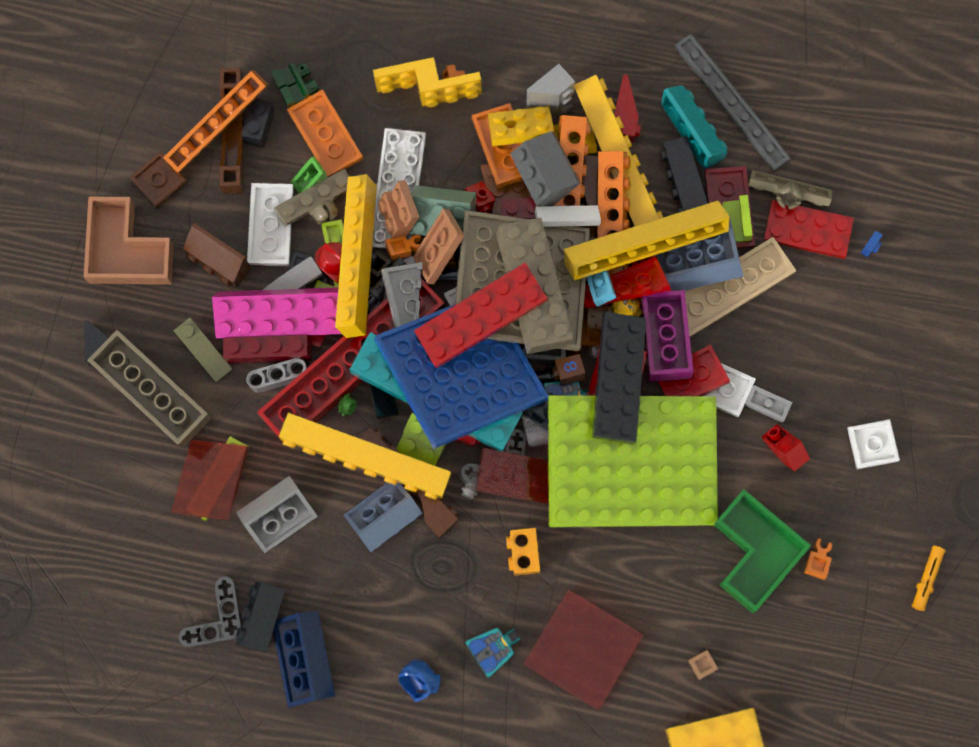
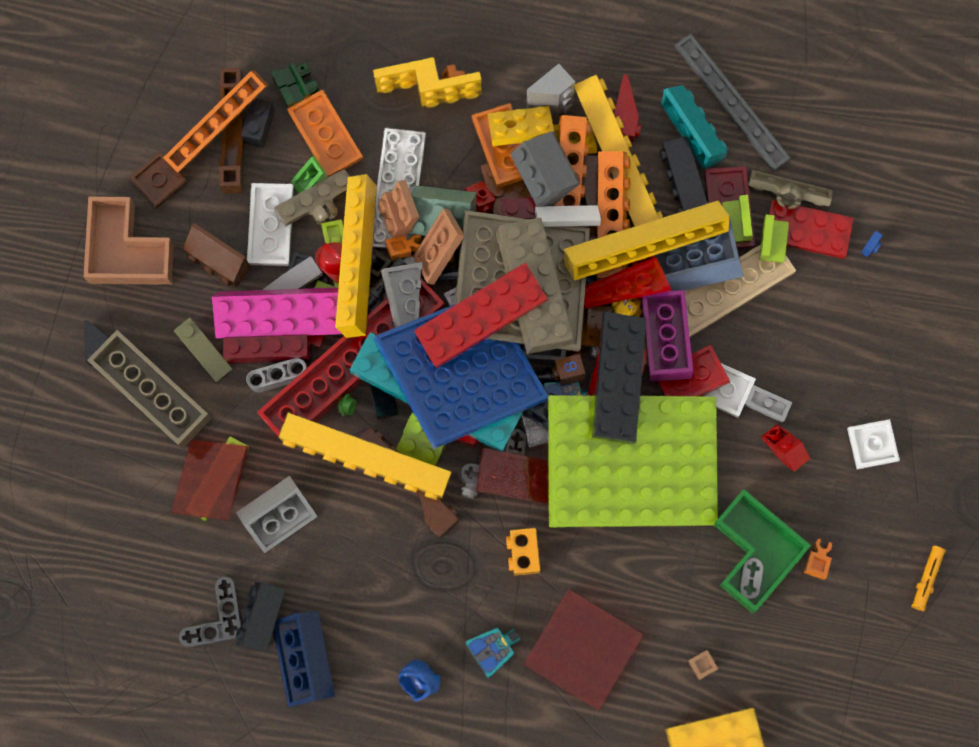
sand blue slope [343,482,422,552] -> none
medium azure plate [586,270,616,307] -> none
none -> light grey beam [739,558,763,600]
none -> lime panel [759,215,789,263]

